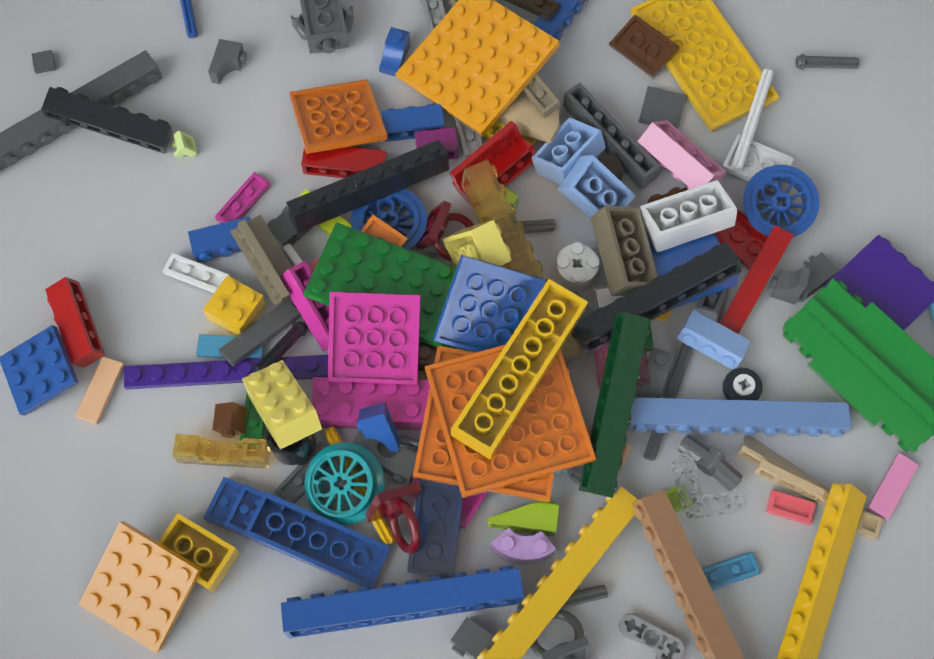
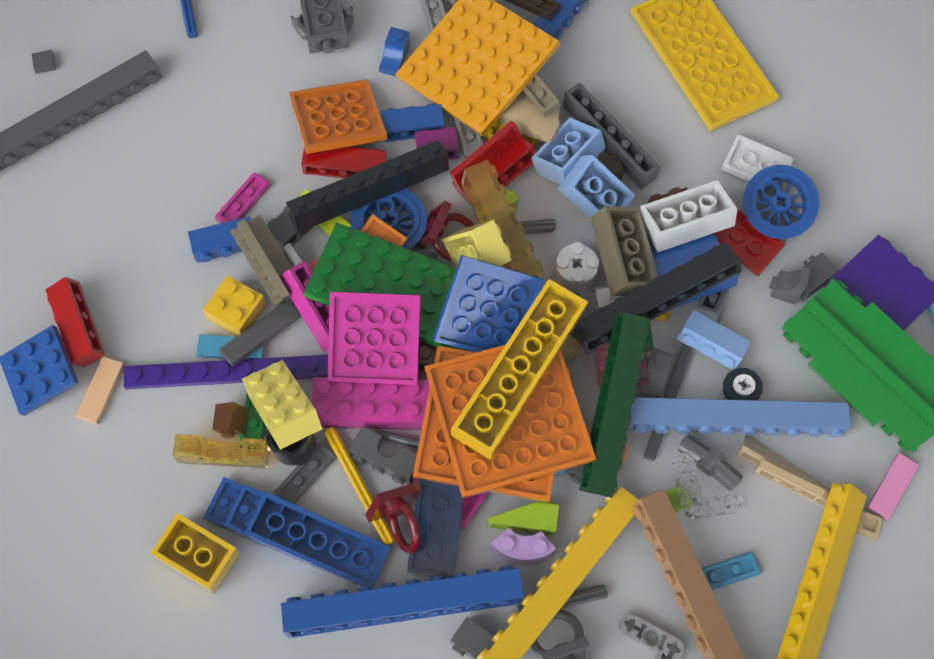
black brick [41,87,172,154] -> none
light orange plate [79,521,202,653] -> none
white plate [163,253,230,293] -> none
yellowish green tile [171,130,198,157] -> none
dark grey arch [208,39,247,84] -> none
black axle [255,321,308,371] -> none
teal piece [305,442,385,525] -> none
blue arch [356,402,401,453] -> none
reddish brown tile [609,15,680,79] -> none
dark grey tile [638,86,687,129] -> none
bright pink brick [638,120,727,190] -> none
red tile [719,225,794,334] -> none
white axle [731,69,774,171] -> none
coral tile [766,489,816,526] -> none
dark grey axle [795,54,860,70] -> none

